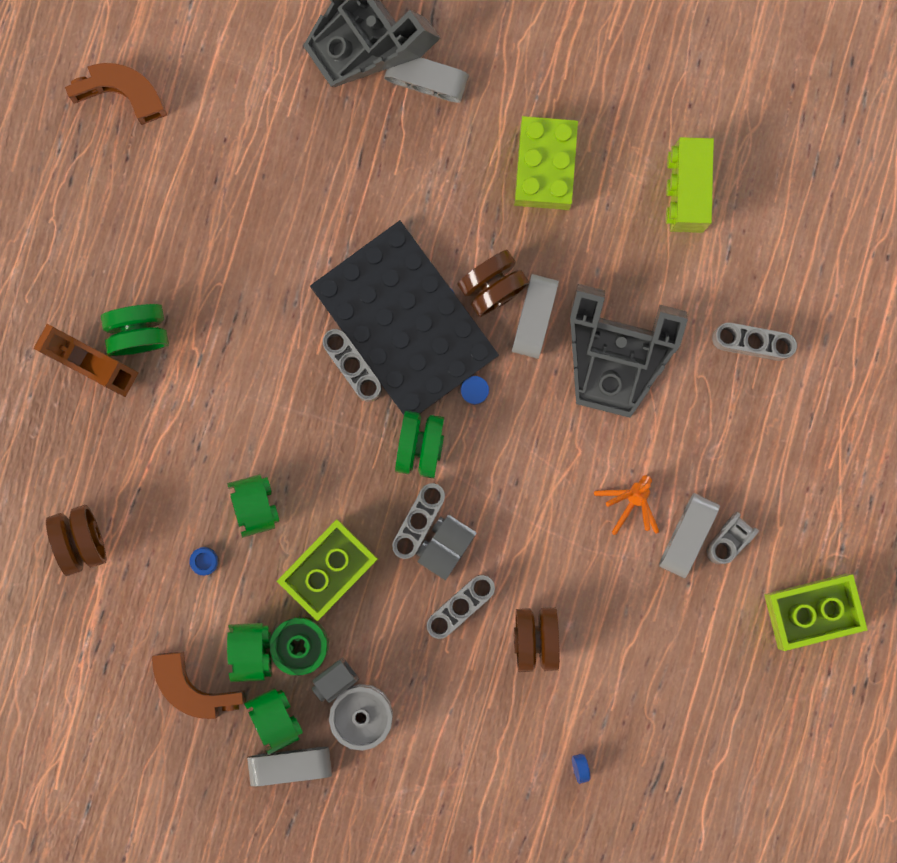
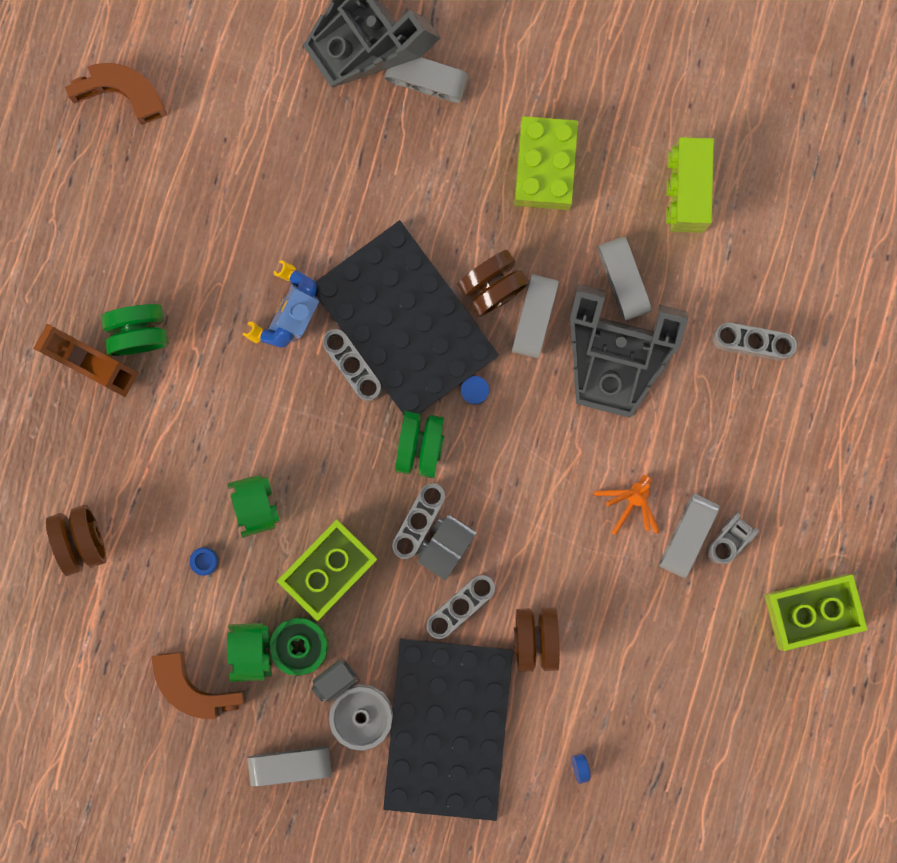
green brick [244,688,303,755] -> none
none -> torso [242,260,319,348]
none -> black plate [383,638,513,821]
none -> light grey beam [597,236,652,321]

